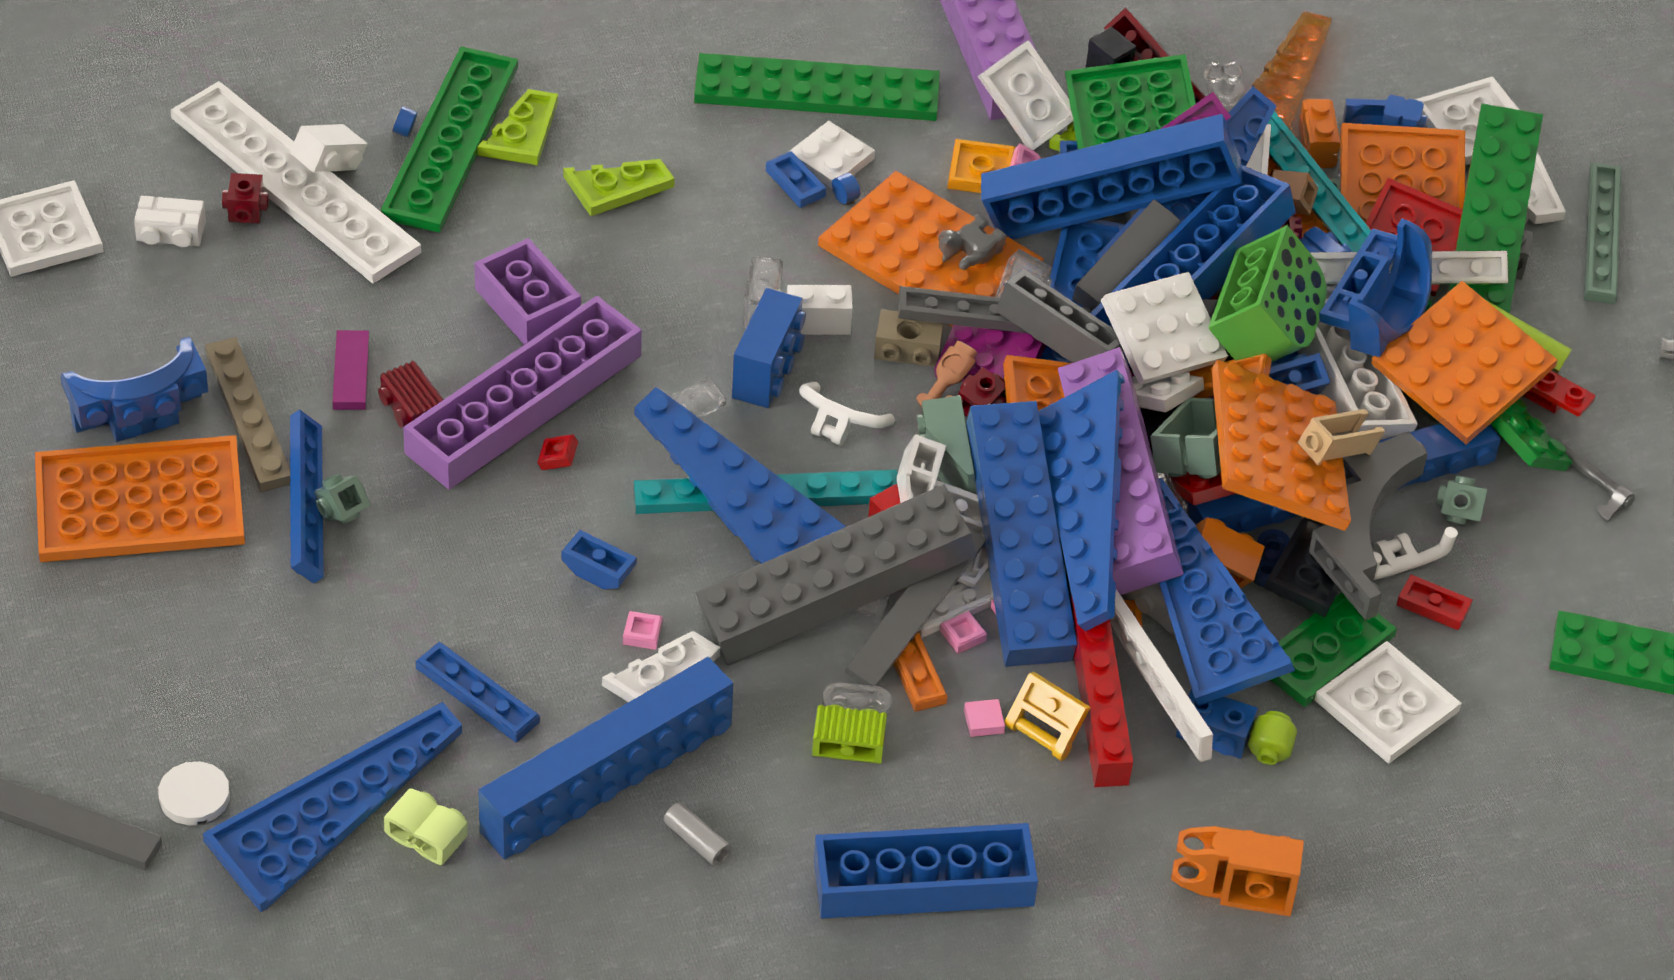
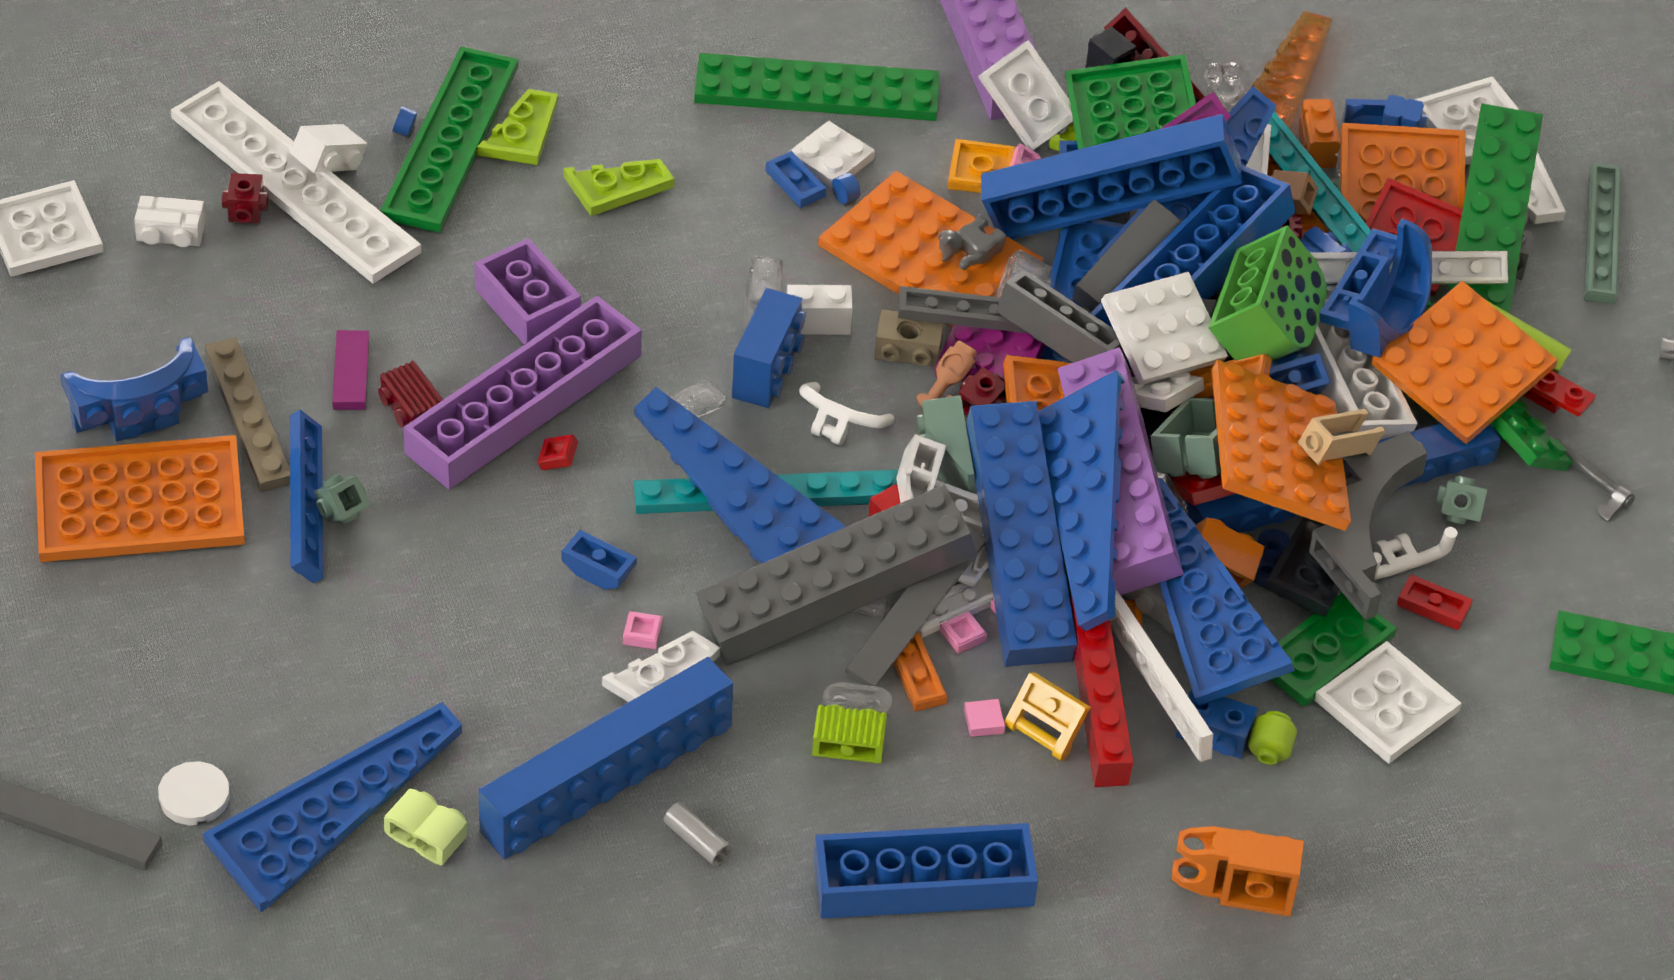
blue tile [415,641,540,743] -> none

